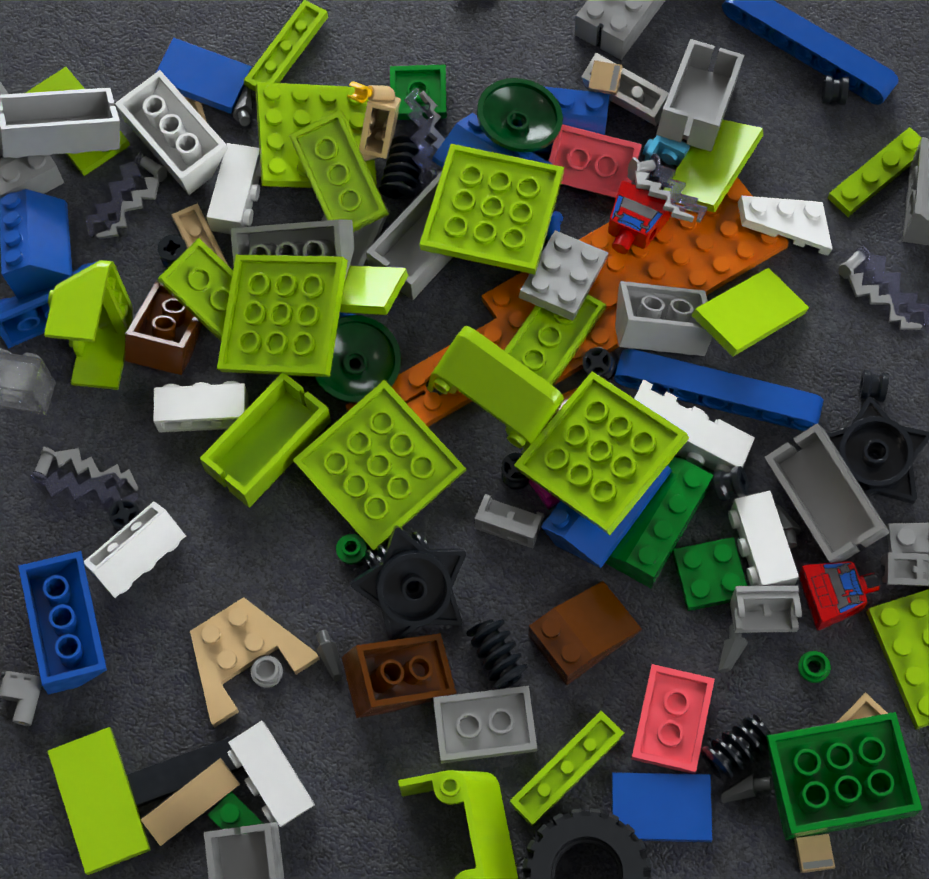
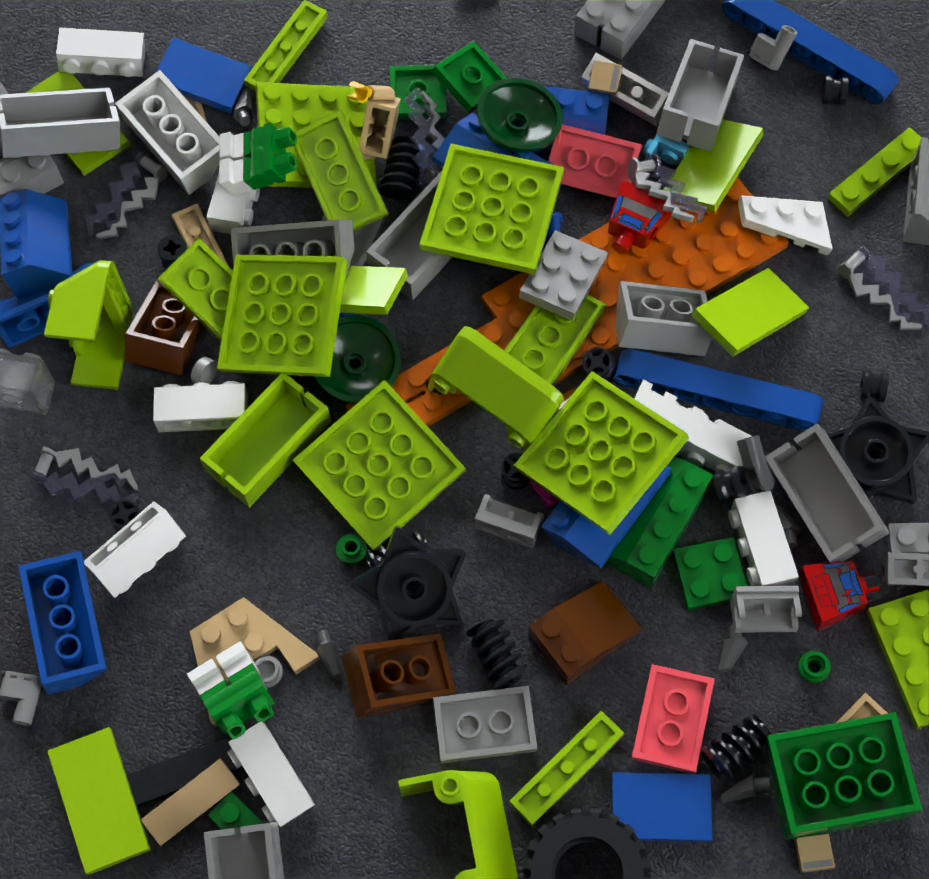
none -> white brick [56,28,145,77]
none -> green hips [187,641,275,740]
none -> light grey tile [191,357,217,384]
none -> green hips [219,123,297,196]
none -> green plate [432,41,507,113]
none -> dark grey bar [736,435,774,493]
none -> light grey piece [747,25,797,70]

